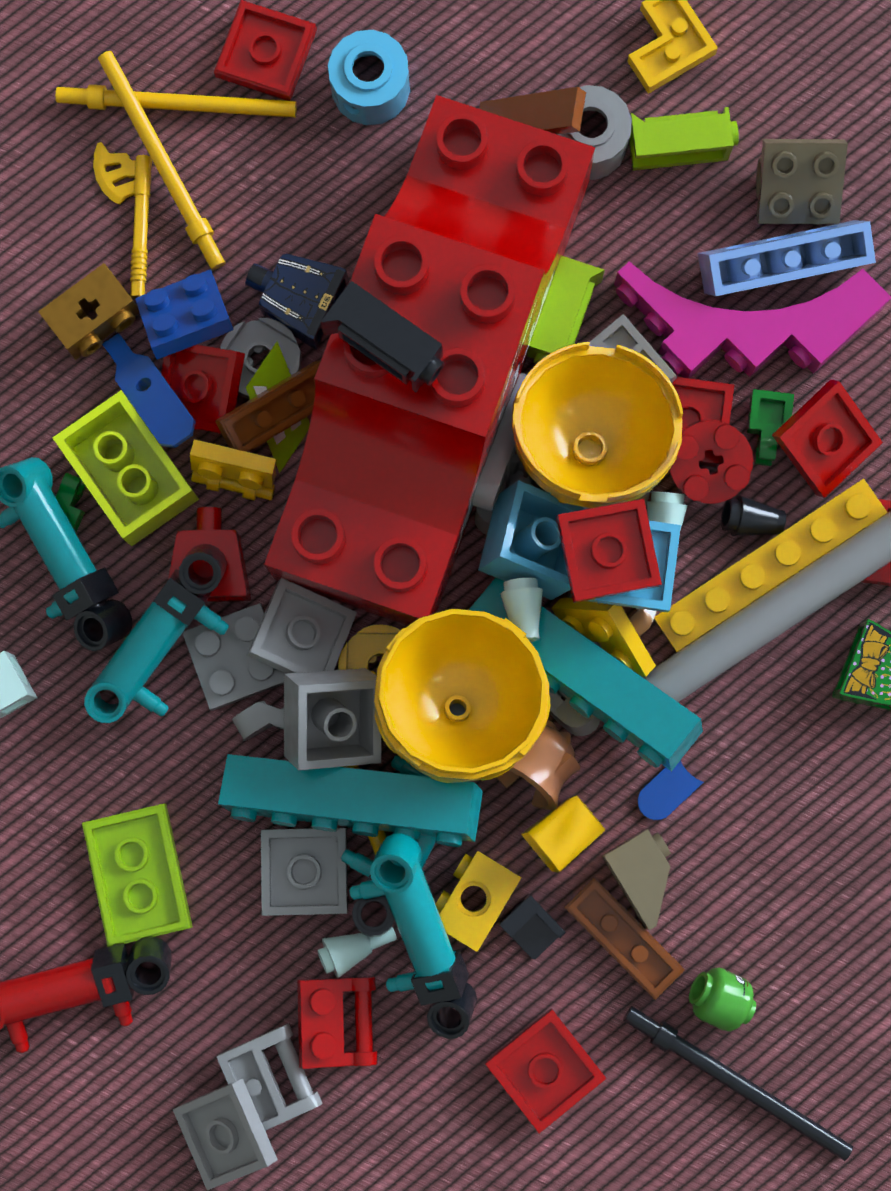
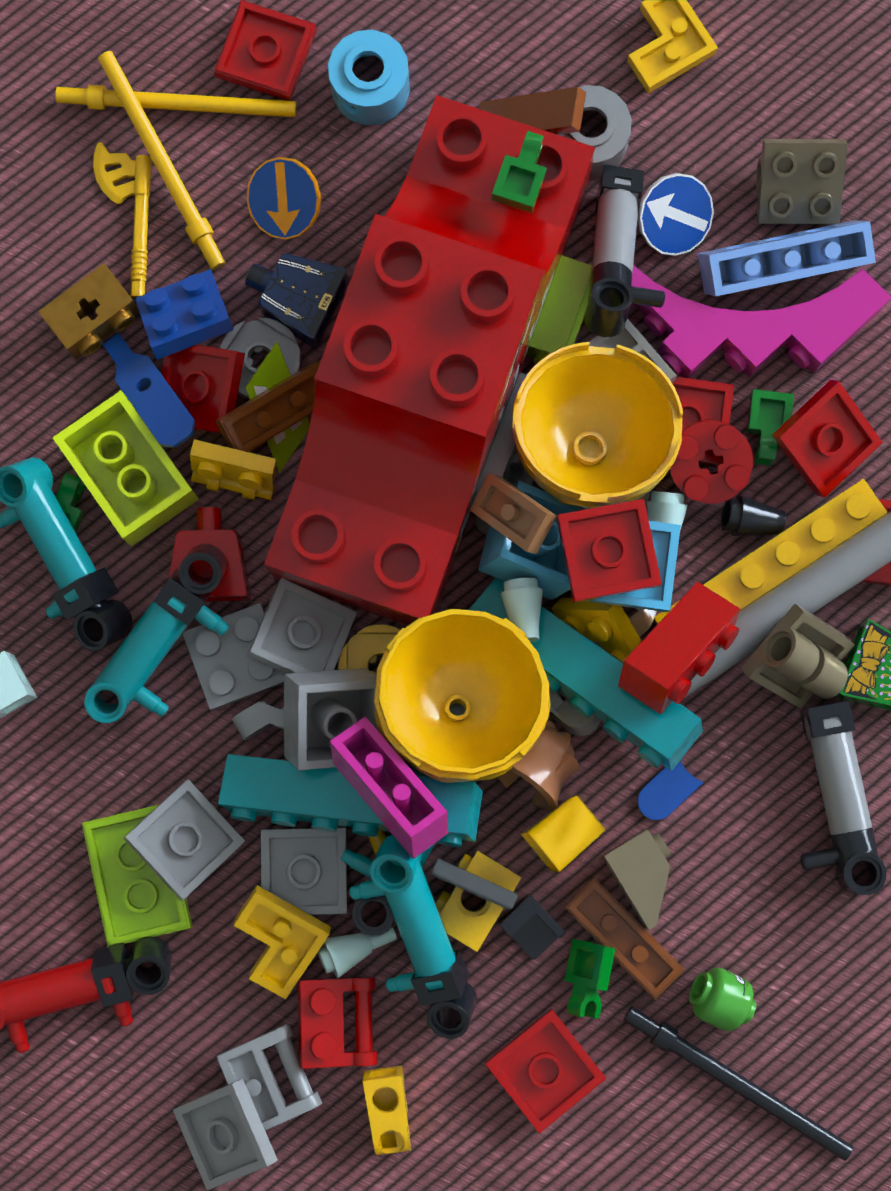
black window [320,281,445,393] -> none
lime window [629,107,739,171] -> none
none -> light grey plate [123,779,245,901]
none -> yellow plate [233,885,331,999]
none -> blue piece [247,157,321,240]
none -> dark pink brick [330,716,448,859]
none -> yellow leg [362,1065,411,1156]
none -> dark grey tile [432,858,518,910]
none -> medium nougat plate [470,473,557,554]
none -> green plate [491,131,547,213]
none -> green plate [564,939,615,1019]
none -> piece [584,164,665,337]
none -> red brick [618,582,740,714]
none -> blue piece [638,173,714,256]
none -> dark tan plate [740,603,855,709]
none -> piece [800,701,886,895]

